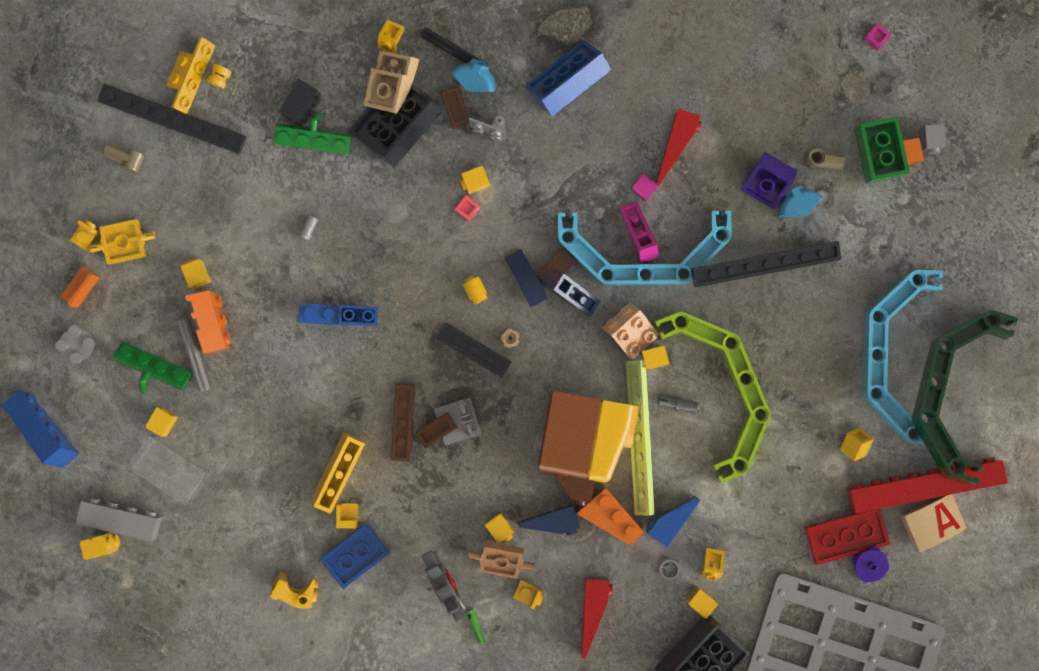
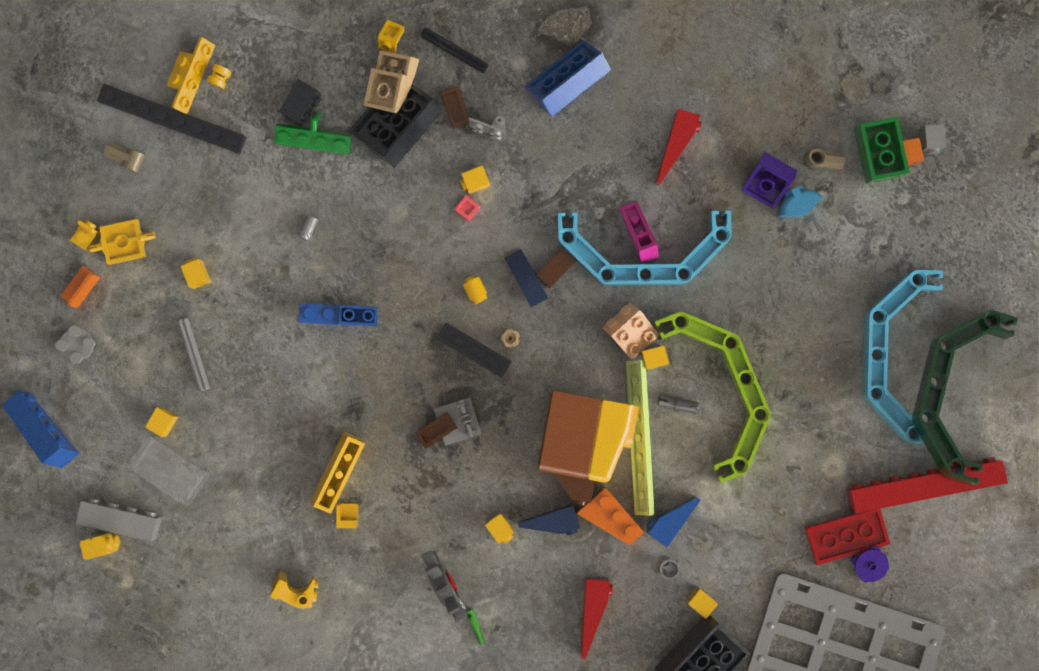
green plate [112,341,192,393] -> none
orange wedge [185,290,231,354] -> none
blue tile [320,523,390,589] -> none
reddish brown tile [391,384,415,462] -> none
dark azure piece [451,58,496,92] -> none
medium nougat plate [468,541,535,579] -> none
yellow bracket [513,579,544,609] -> none
dark blue slope [541,268,600,317] -> none
dark pink tile [631,174,658,201] -> none
black plate [691,241,842,287] -> none
yellow bracket [701,548,725,580] -> none
yellow panel [840,427,874,461] -> none
dark pink tile [863,23,891,51] -> none
tan slope [900,494,966,552] -> none

